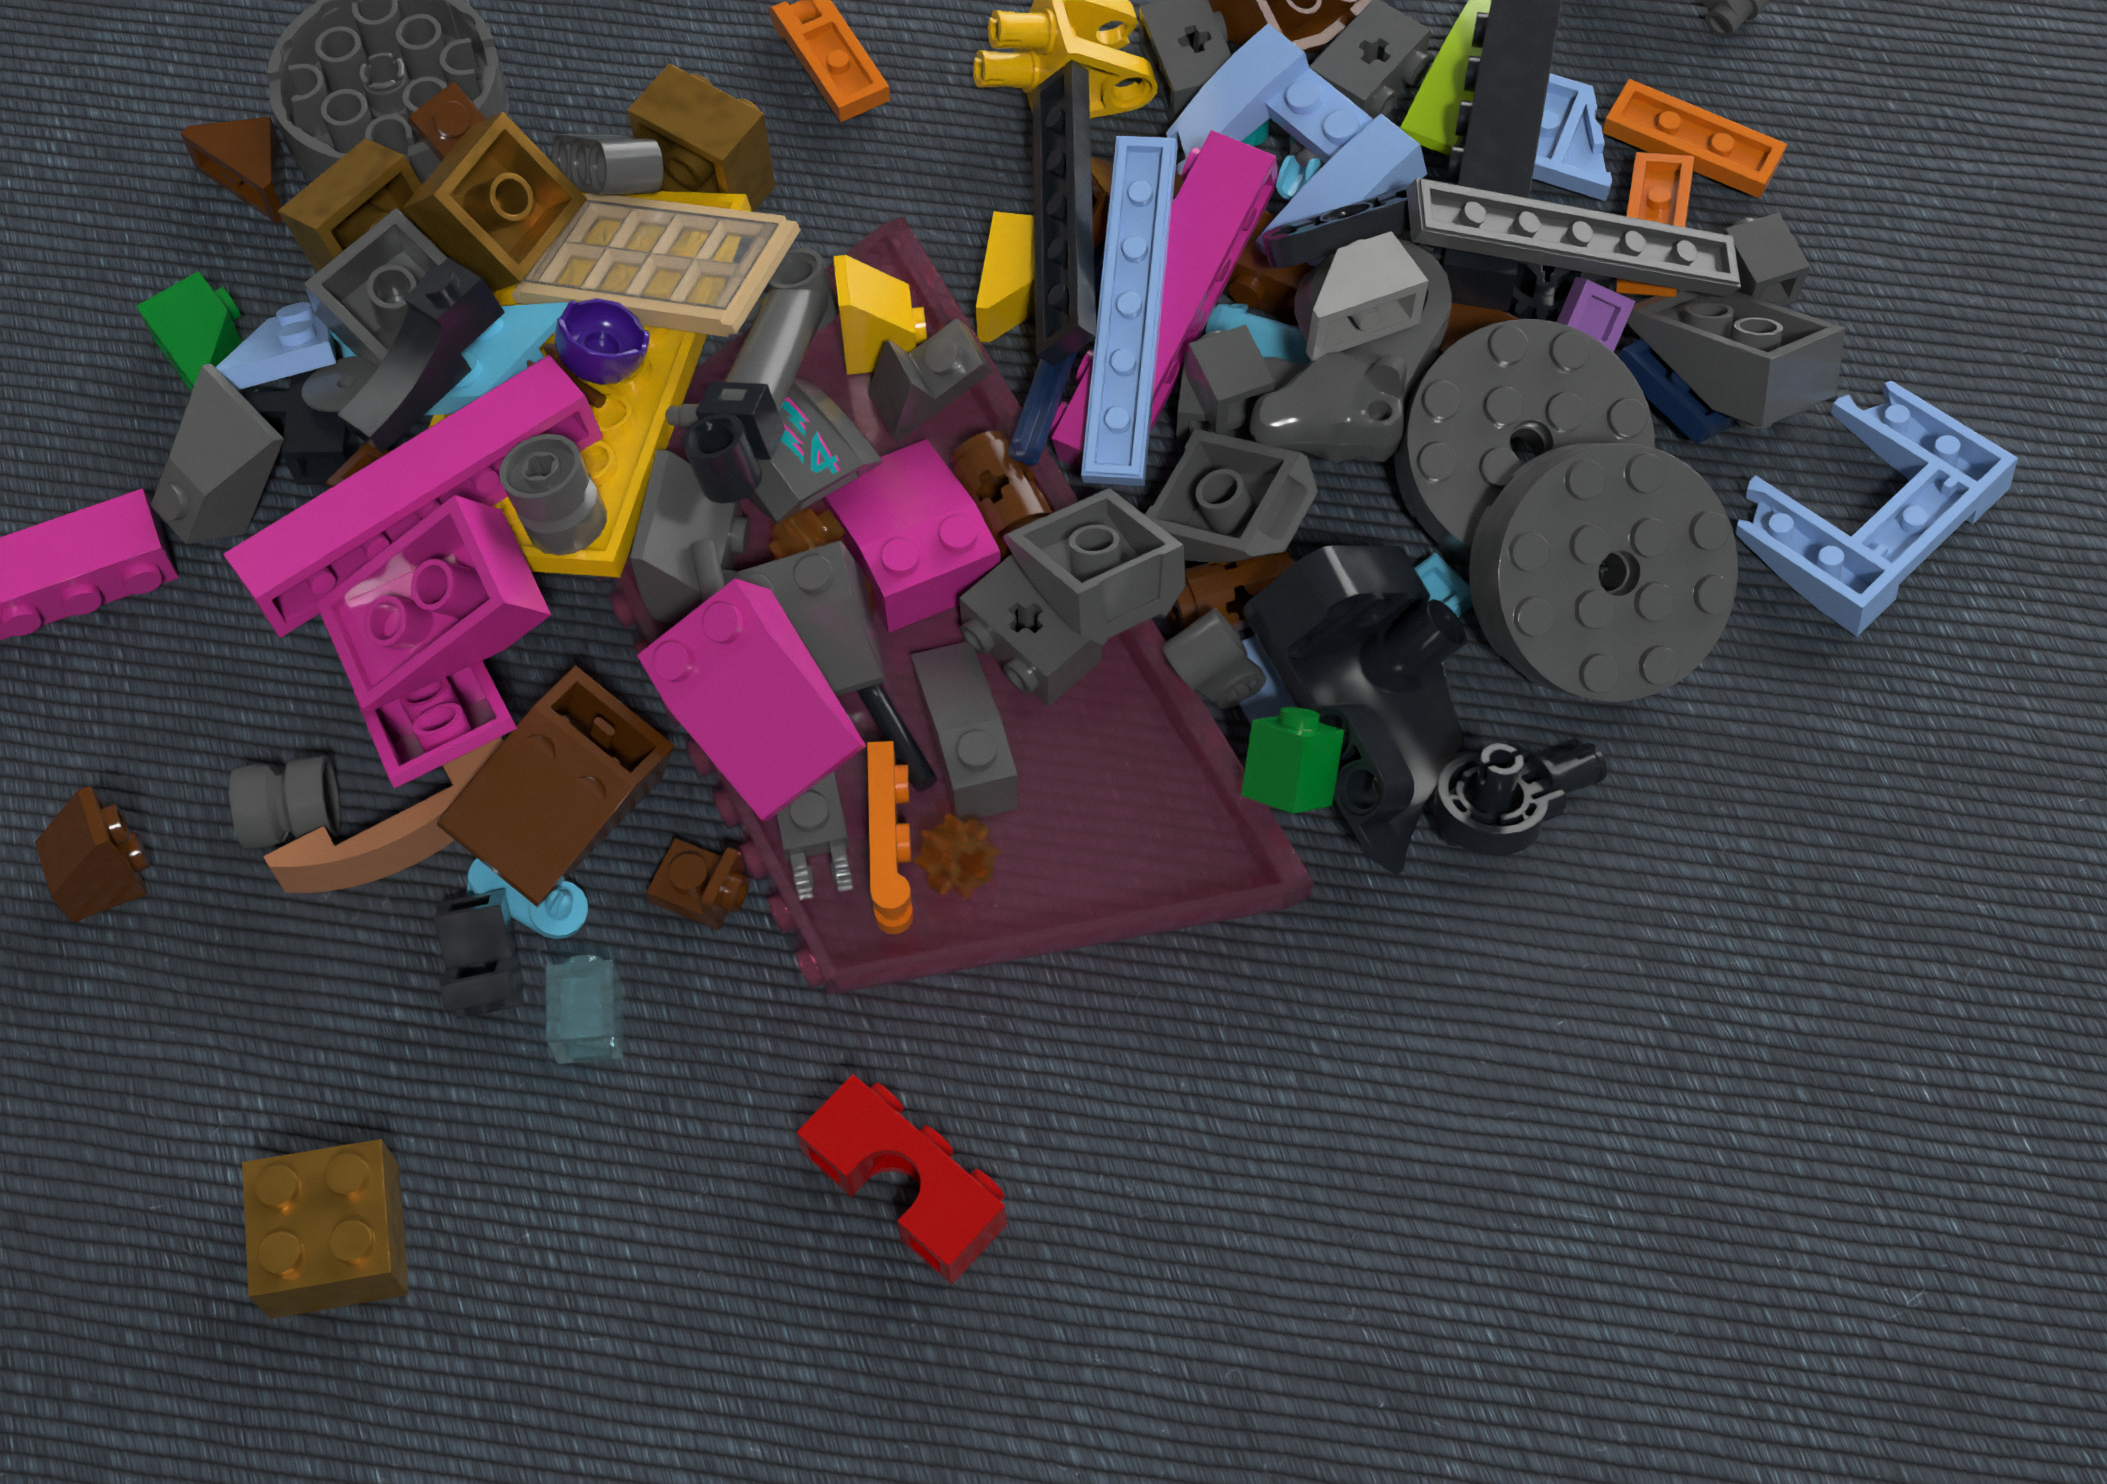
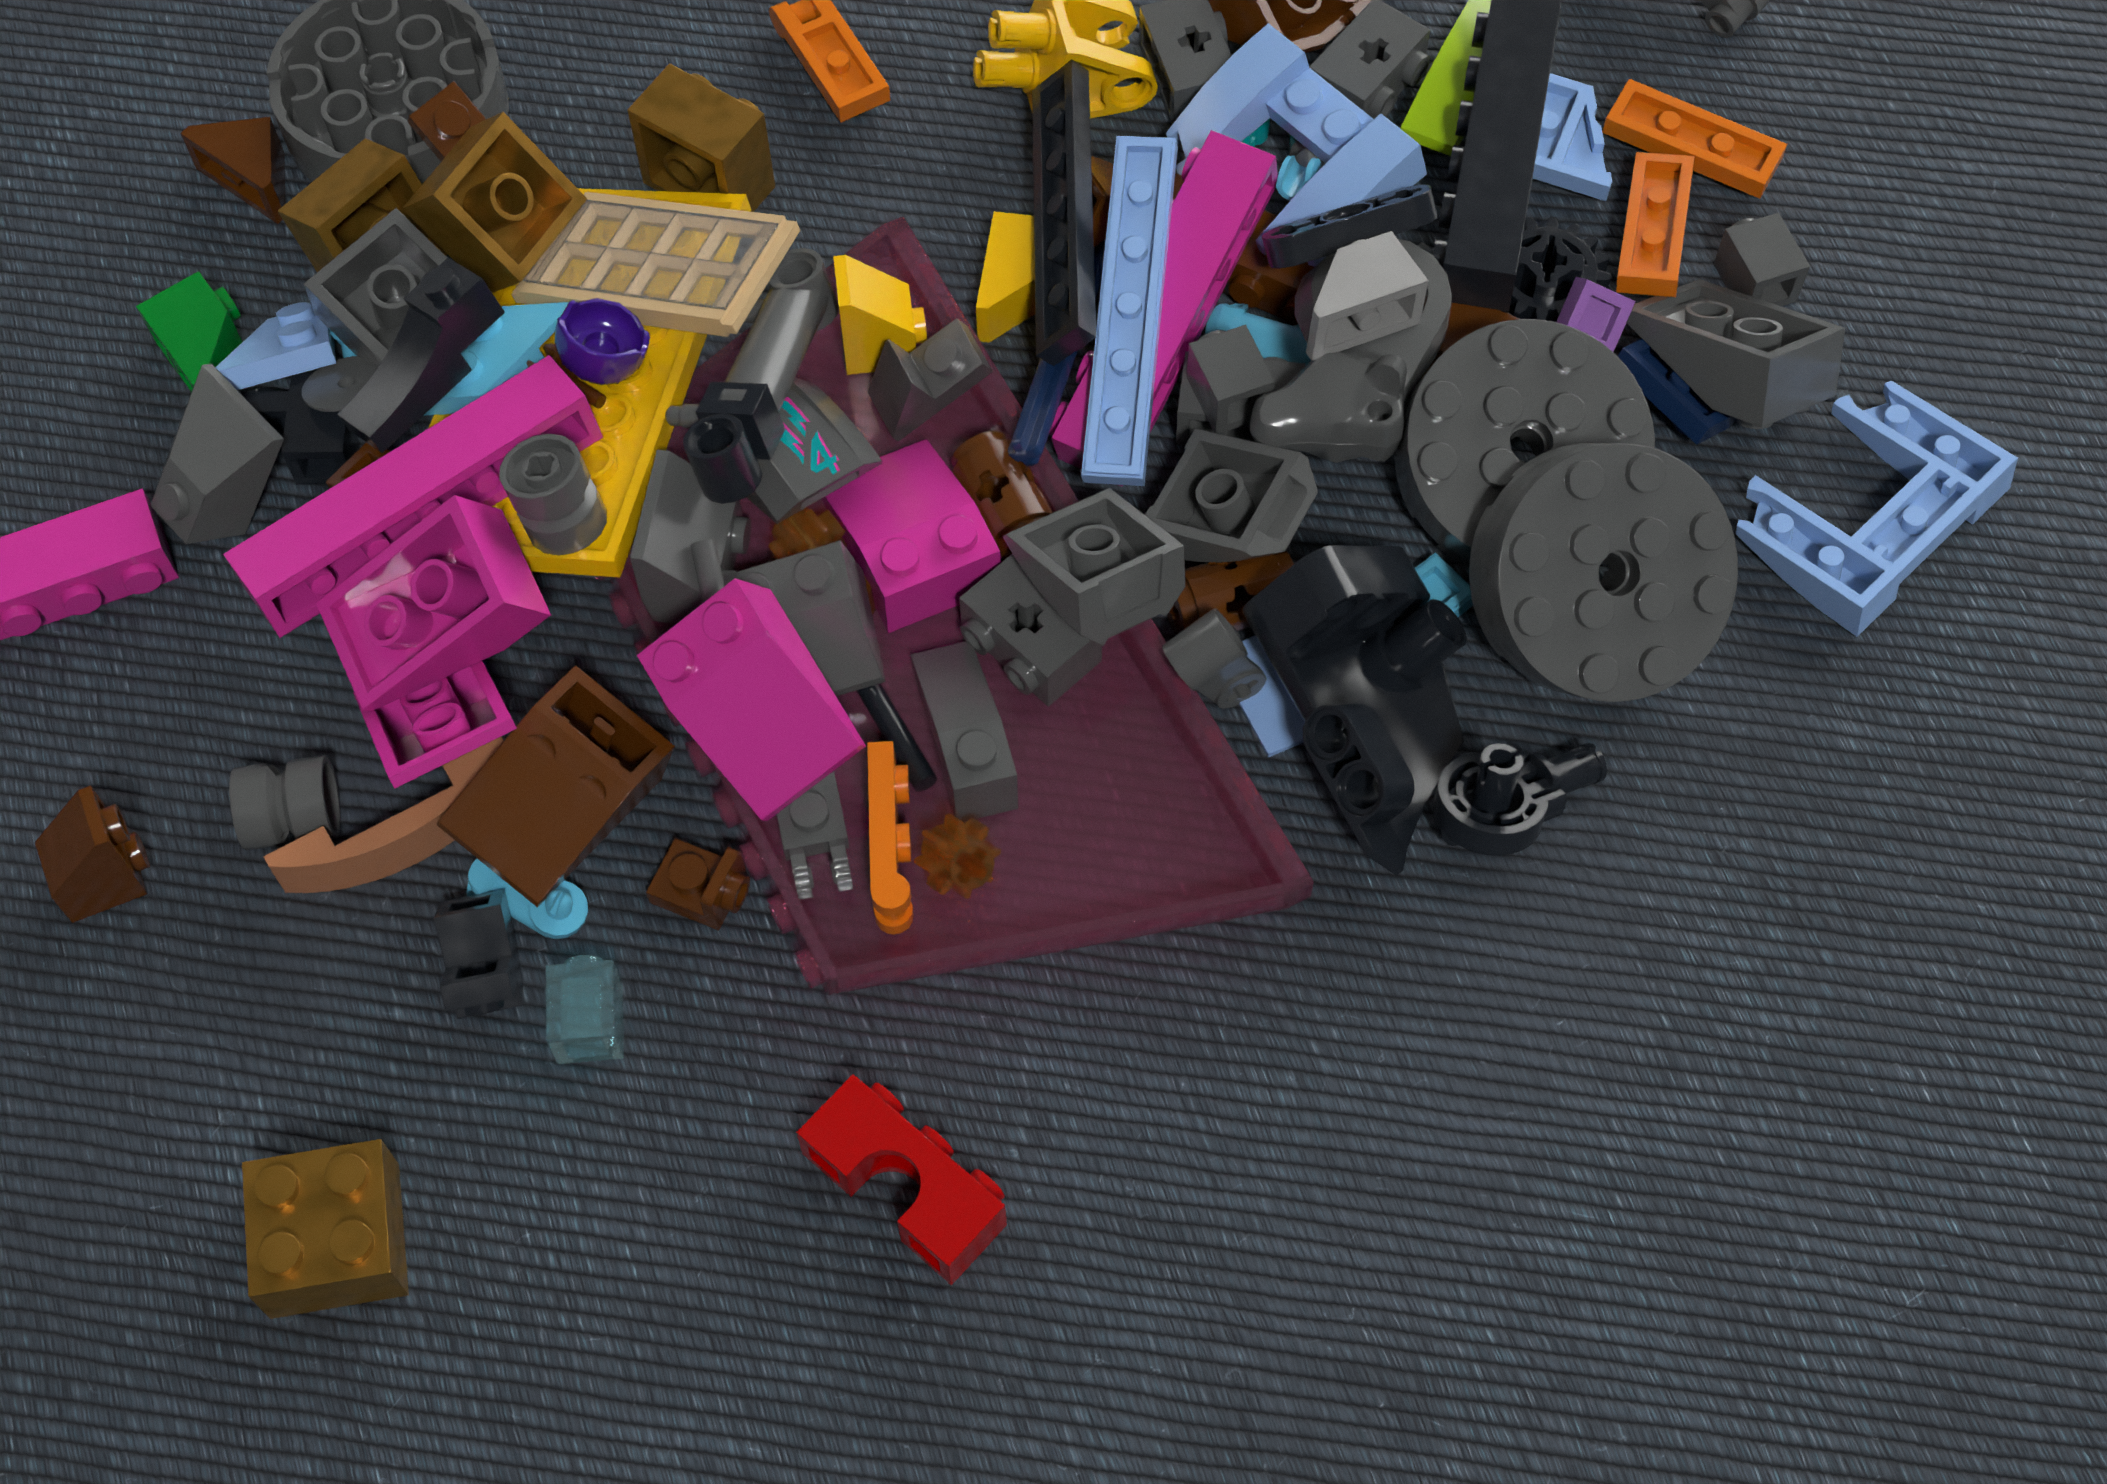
dark grey beam [551,133,663,195] -> none
green brick [1241,707,1344,814] -> none
dark grey tile [1406,178,1741,298] -> none

